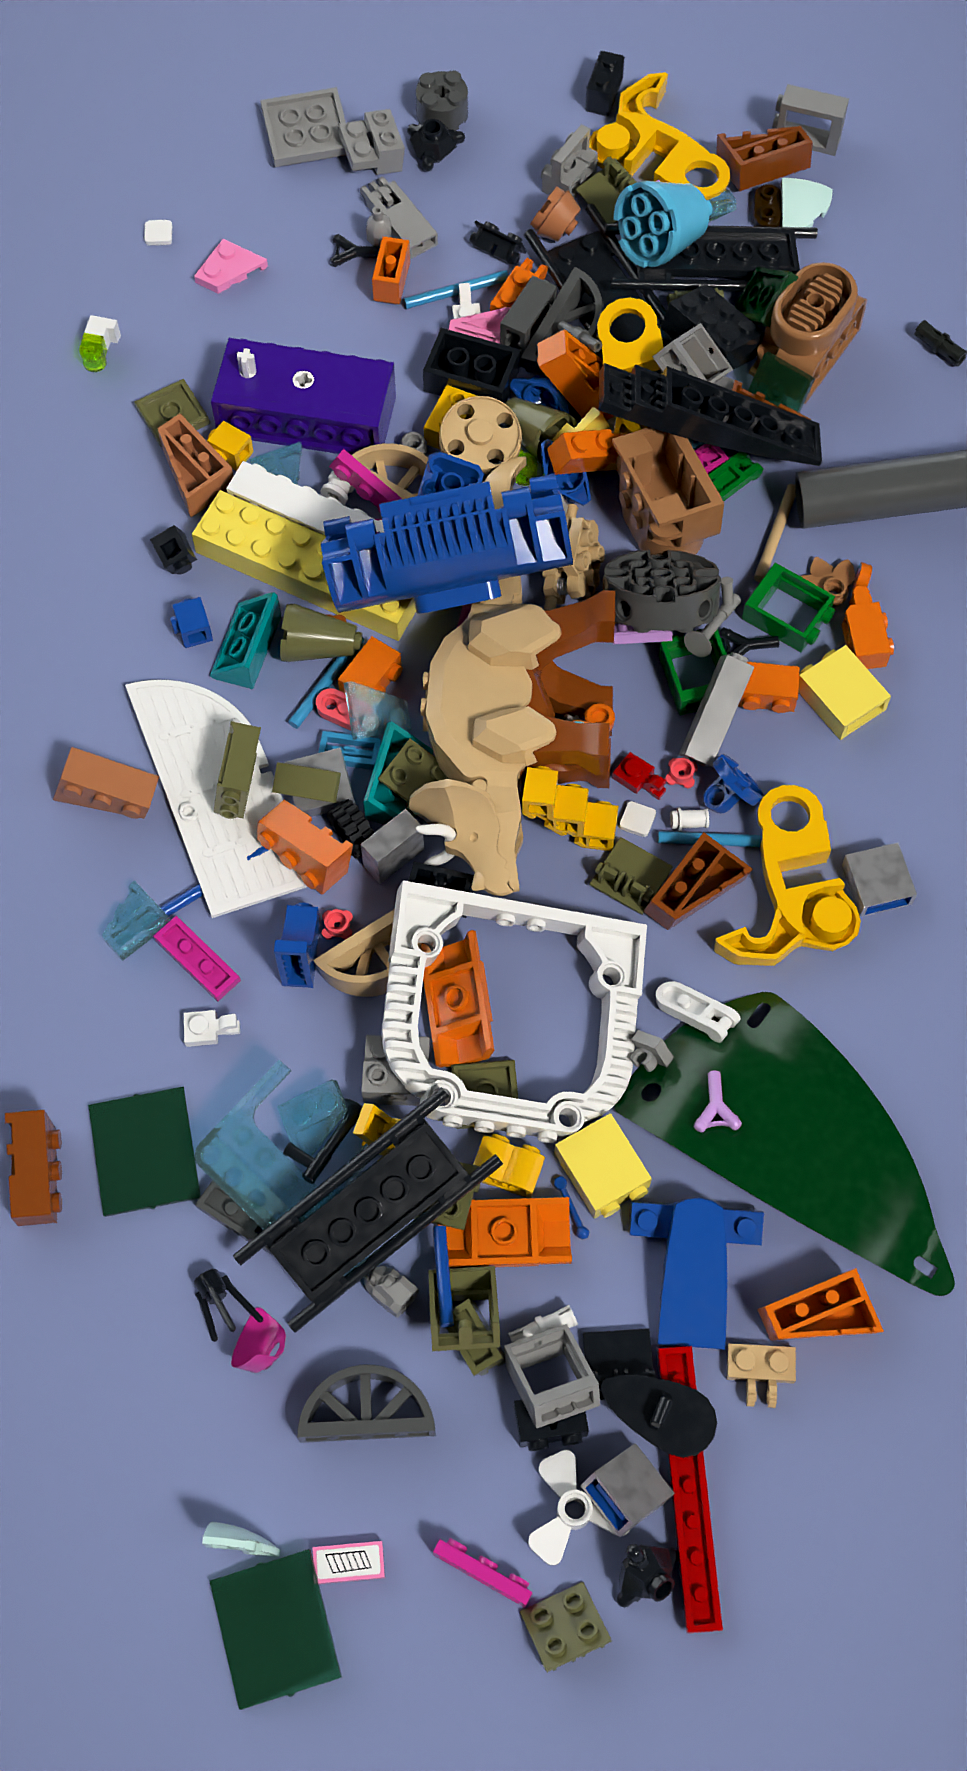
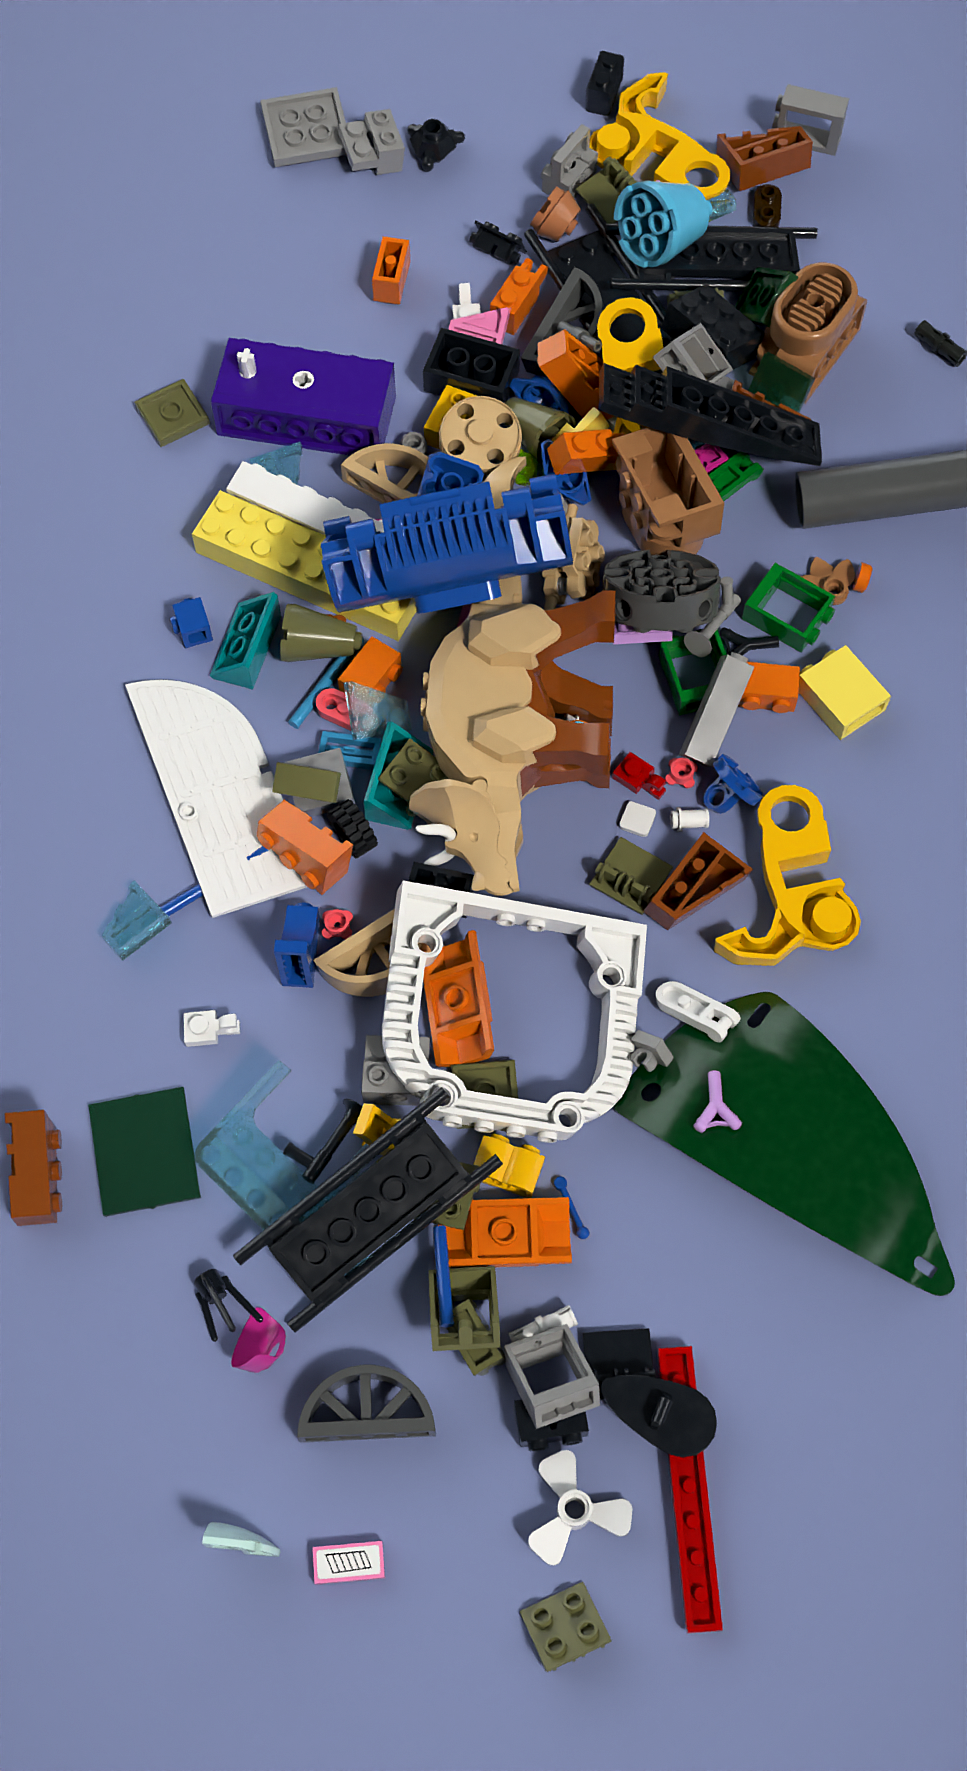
nougat wedge [53,747,159,819] -> none
leg [79,315,121,372] -> none
white piece [145,220,173,245] -> none
black brick [150,525,197,575] -> none
dark pink plate [153,916,241,1002] -> none
nougat wedge [157,413,234,518] -> none
bright pink wing [194,239,268,294] -> none
dark grey hinge [195,1178,276,1254] -> none
yellow brick [207,421,254,471] -> none
clear green piece [210,1549,342,1710] -> none
olive window [214,721,261,819] -> none
clear light blue wing [277,1079,348,1164] -> none
white wheel [320,471,354,505] -> none
dark pink plate [329,449,402,513] -> none
black piece [330,234,380,267] -> none
light grey hinge [360,176,438,259] -> none
flat silver piece [361,809,424,884] -> none
light grey rock [364,1266,419,1318] -> none
light grey plant [366,206,392,247] -> none
dark azure bar [404,270,509,309] -> none
dark grey brick [416,70,468,131] -> none
dark pink plate [433,1538,533,1608] -> none
dark grey window [500,276,557,368] -> none
yellow brick [522,766,618,851] -> none
light yellow brick [554,1113,652,1219] -> none
flat silver piece [581,1443,675,1537] -> none
orange tile [584,703,615,732] -> none
black rock [616,1544,679,1608] -> none
blue slope [629,1198,764,1350] -> none
dark azure bar [658,831,762,847] -> none
tan hinge [727,1343,796,1408] -> none
tan bar [754,484,796,582] -> none
orange wedge [757,1268,884,1341] -> none
light aqua brick [780,178,832,227] -> none
orange hinge [841,584,894,669] -> none
flat silver piece [842,843,917,917] -> none

